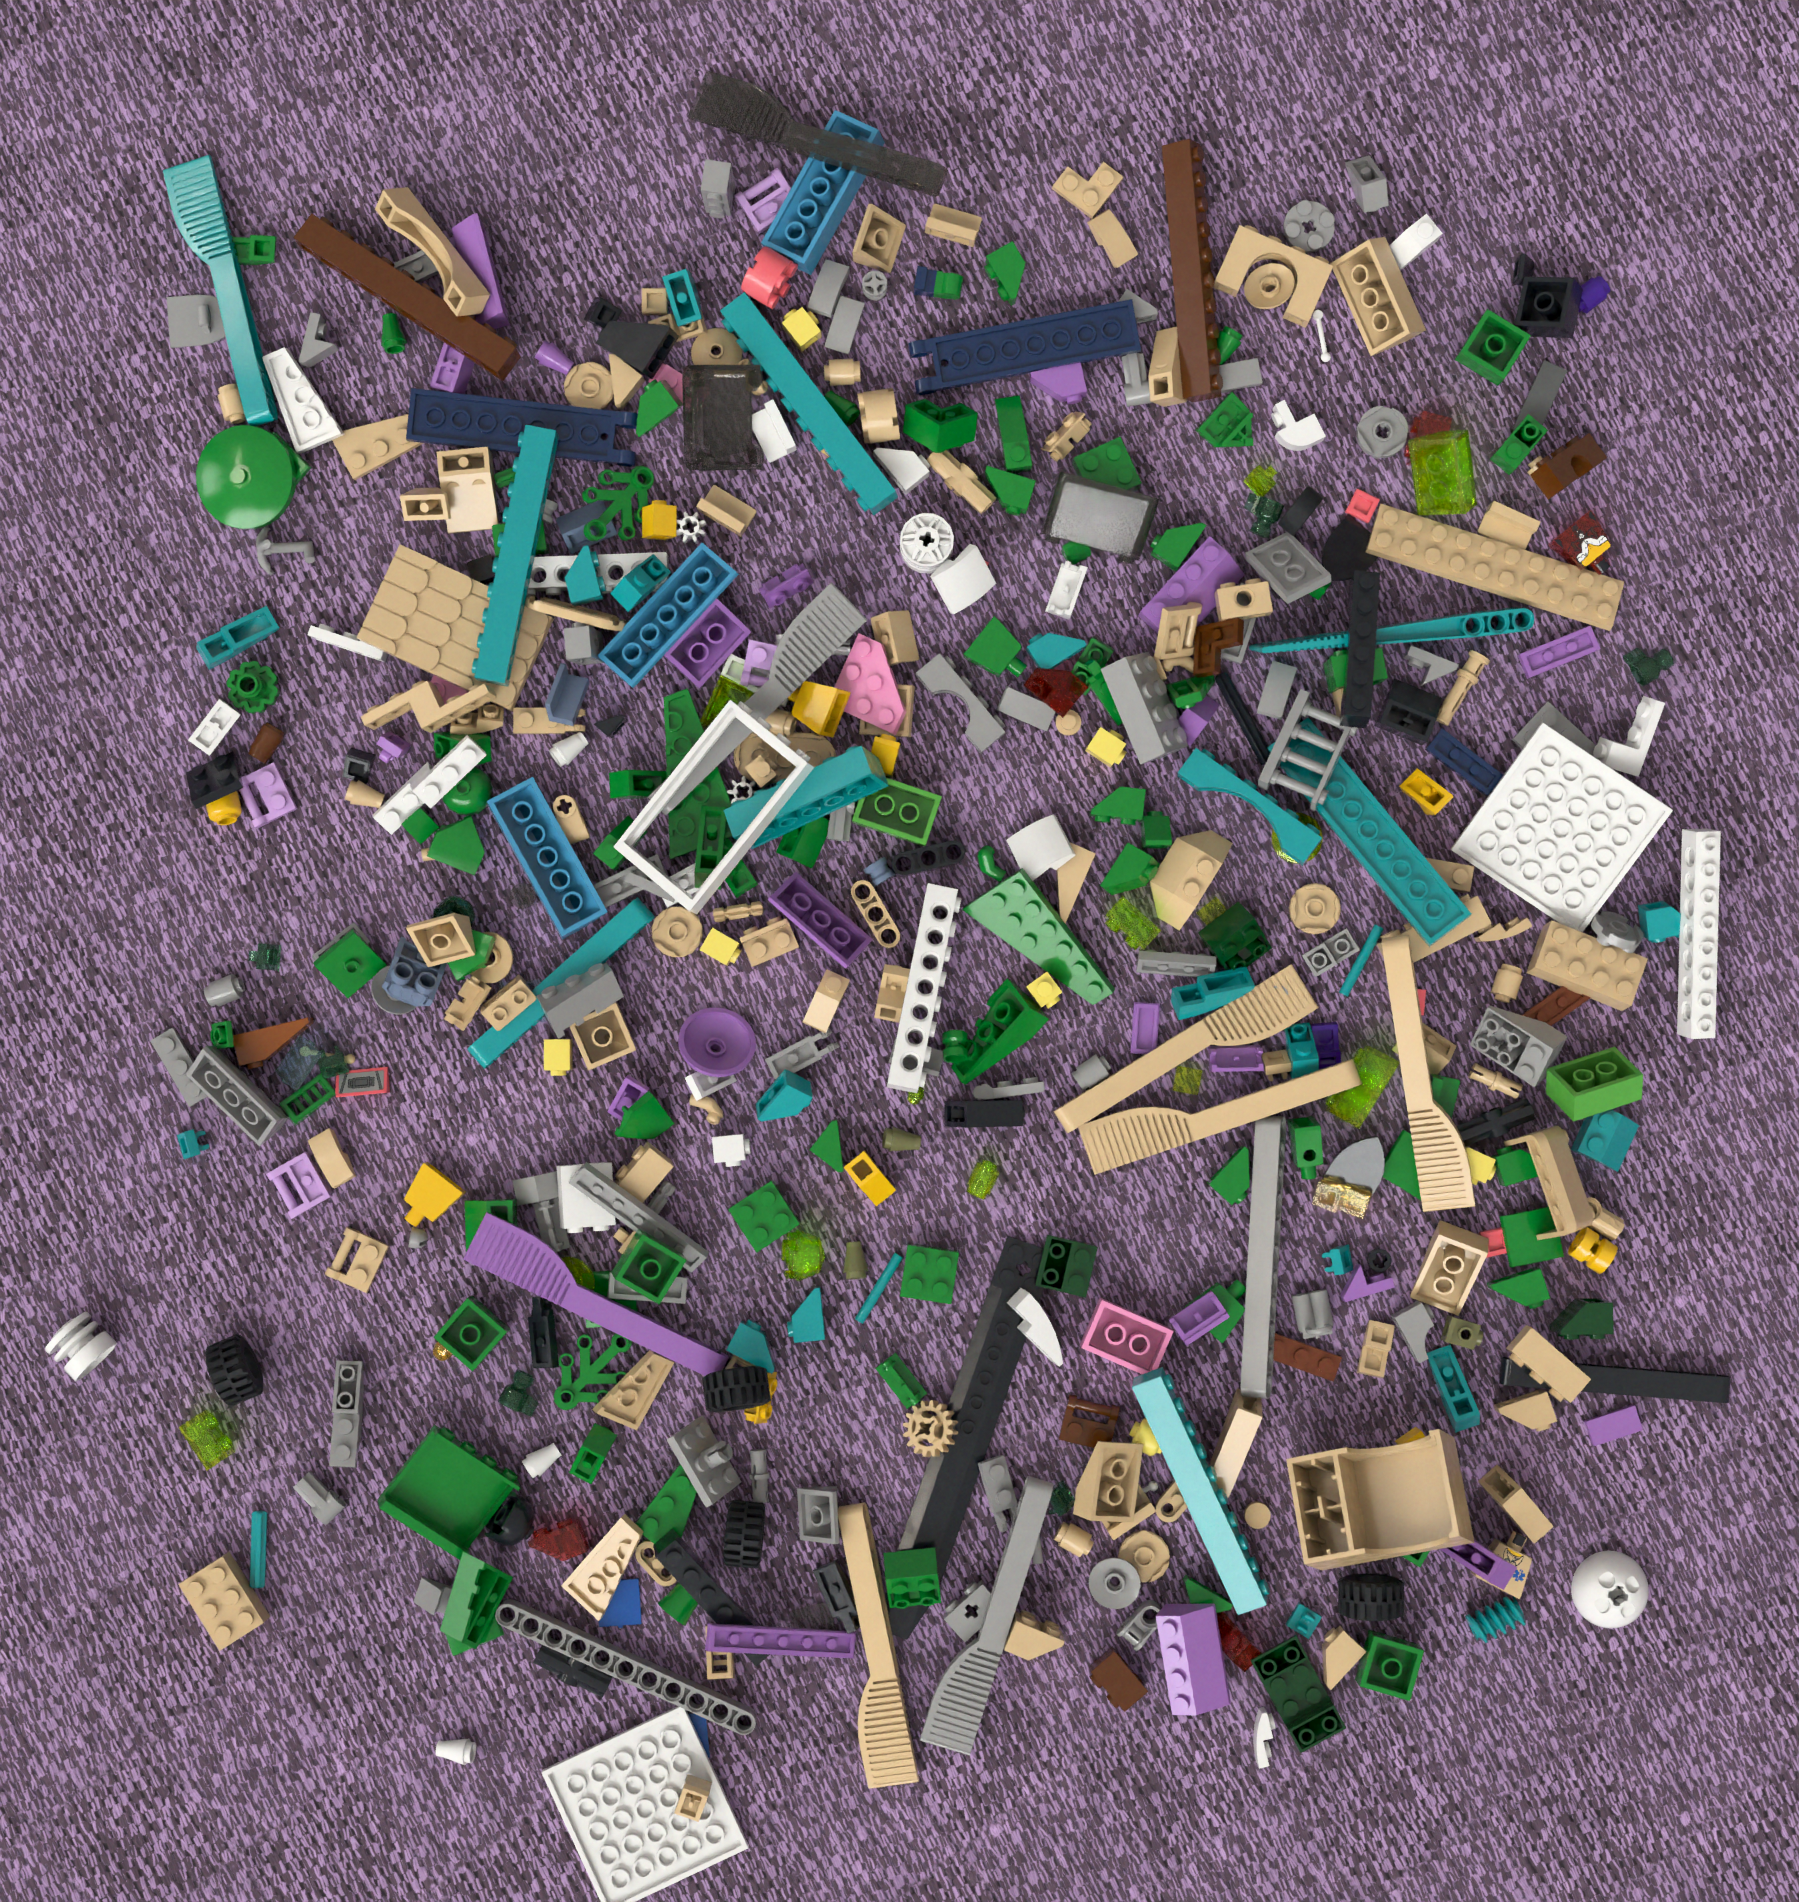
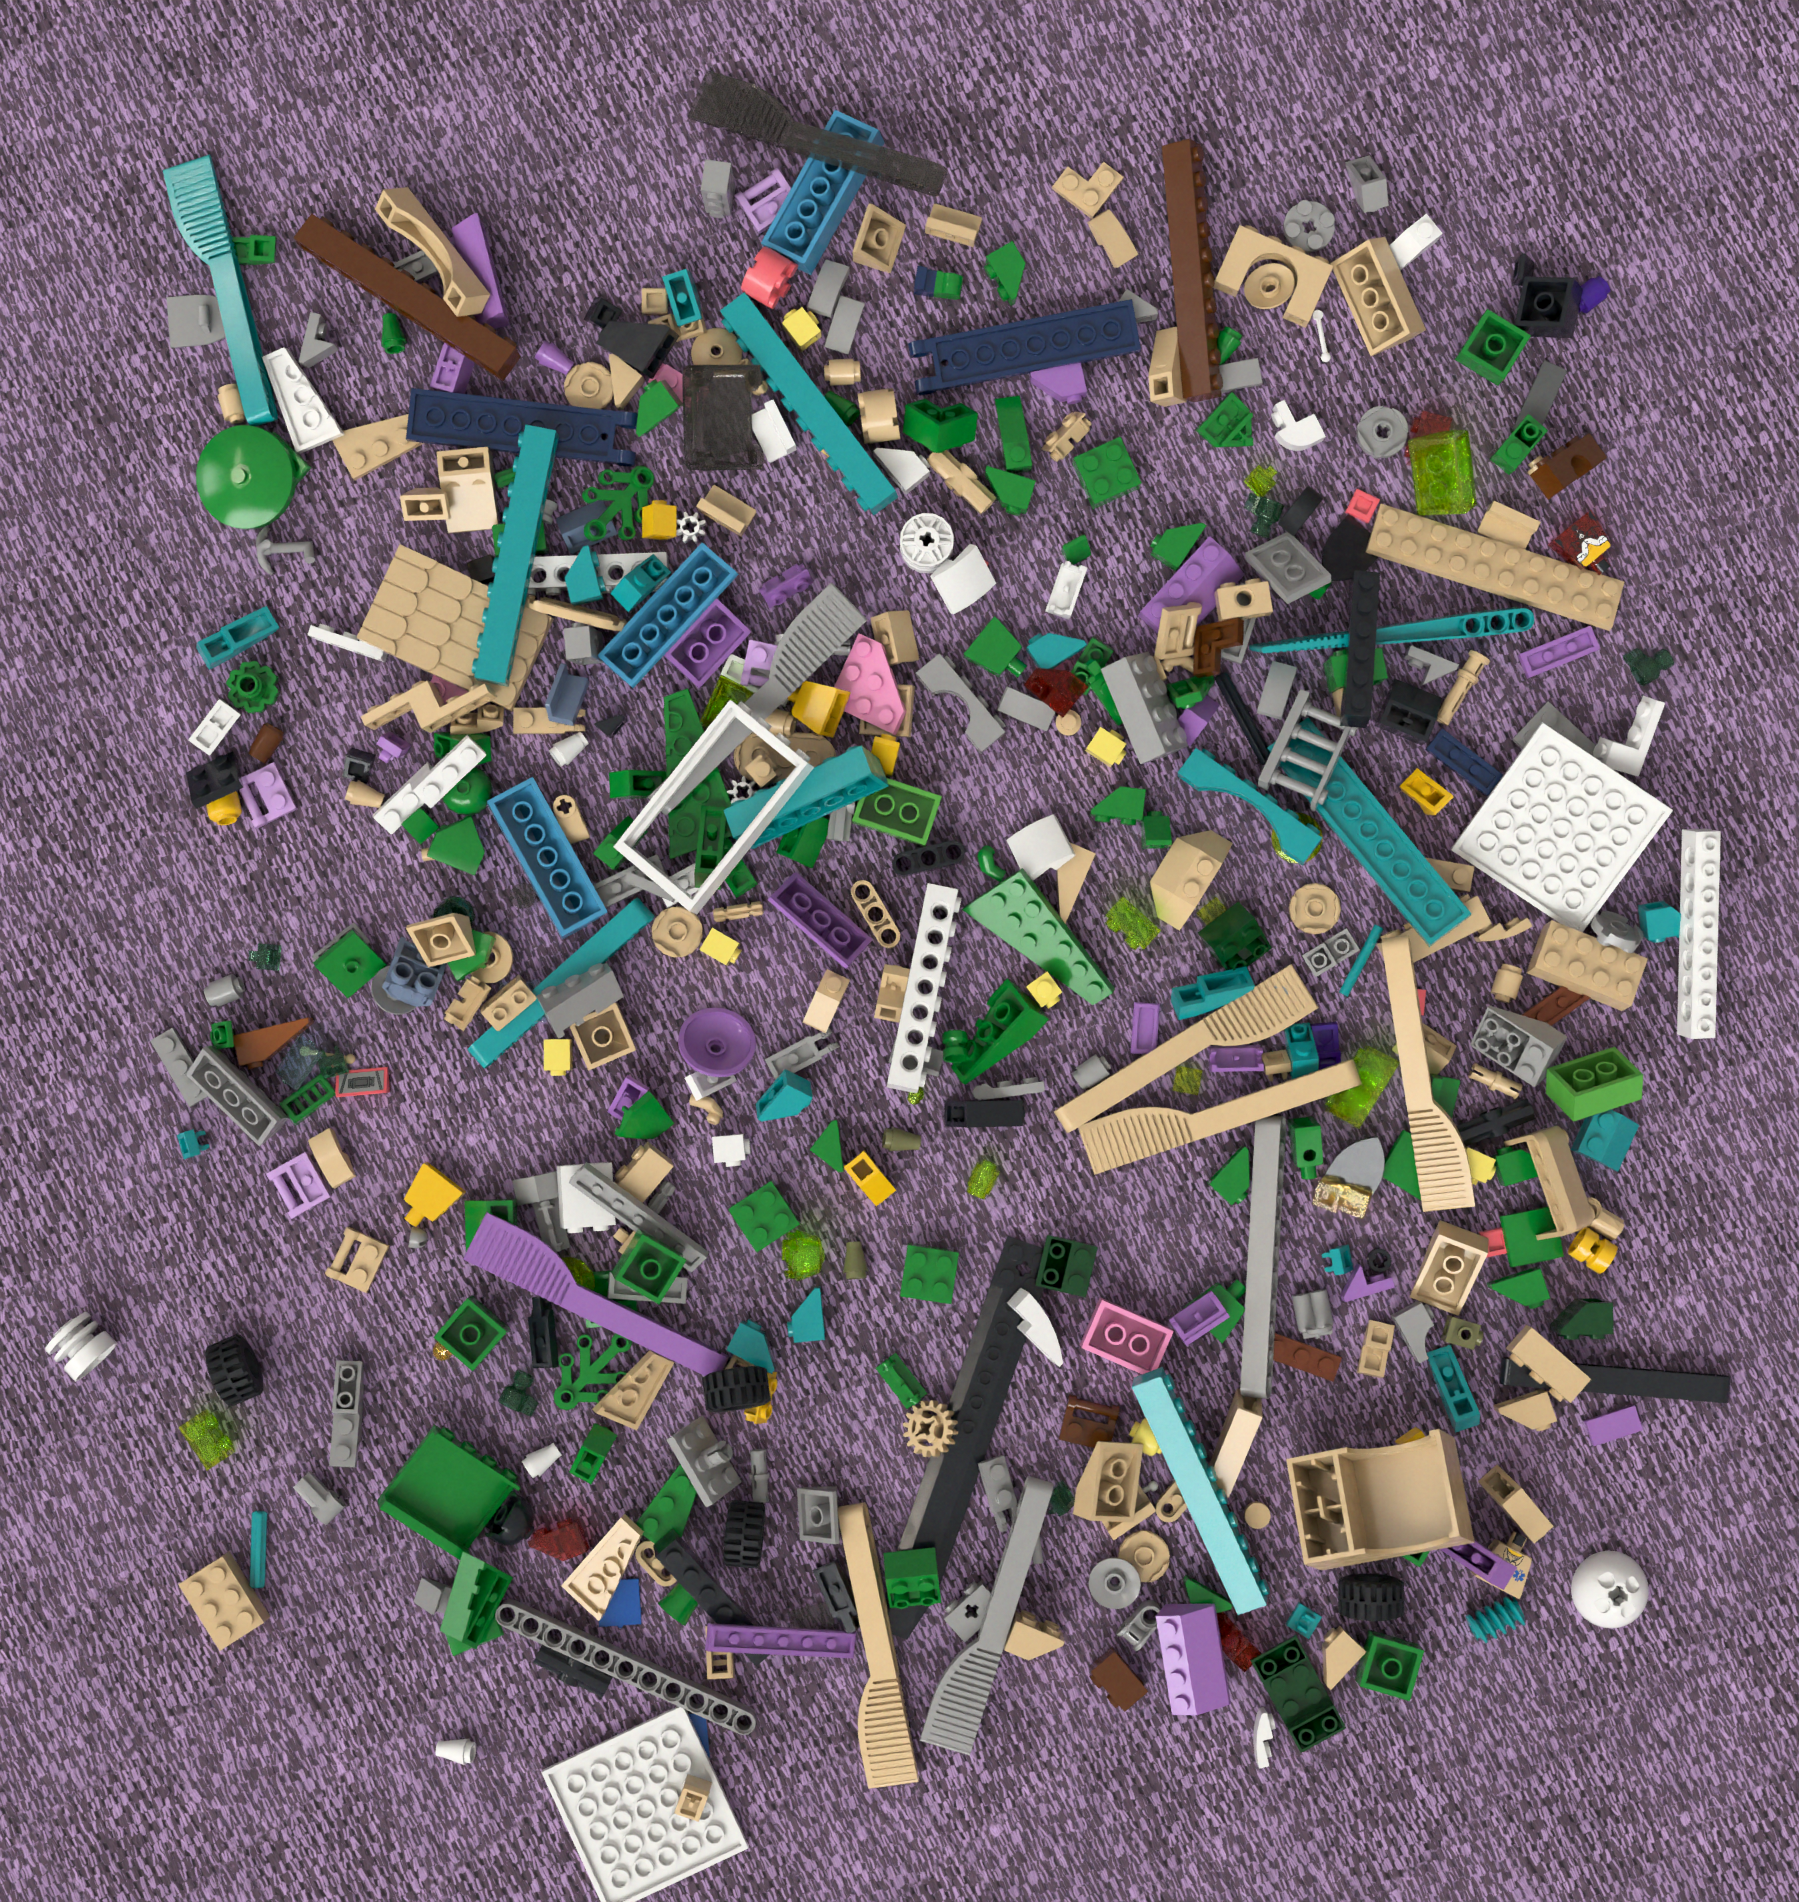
tan bracket [739,916,799,967] -> none
teal bar [855,1253,903,1324] -> none
light grey wheel [862,270,887,301] -> none
sand blue wheel [863,857,895,887] -> none
clear smoke windscreen [1040,472,1159,565] -> none
tan brick [1053,1521,1094,1558] -> none
green slope [1100,843,1159,895] -> none
light grey piece [1122,353,1152,407] -> none
light grey plate [1136,950,1216,977] -> none

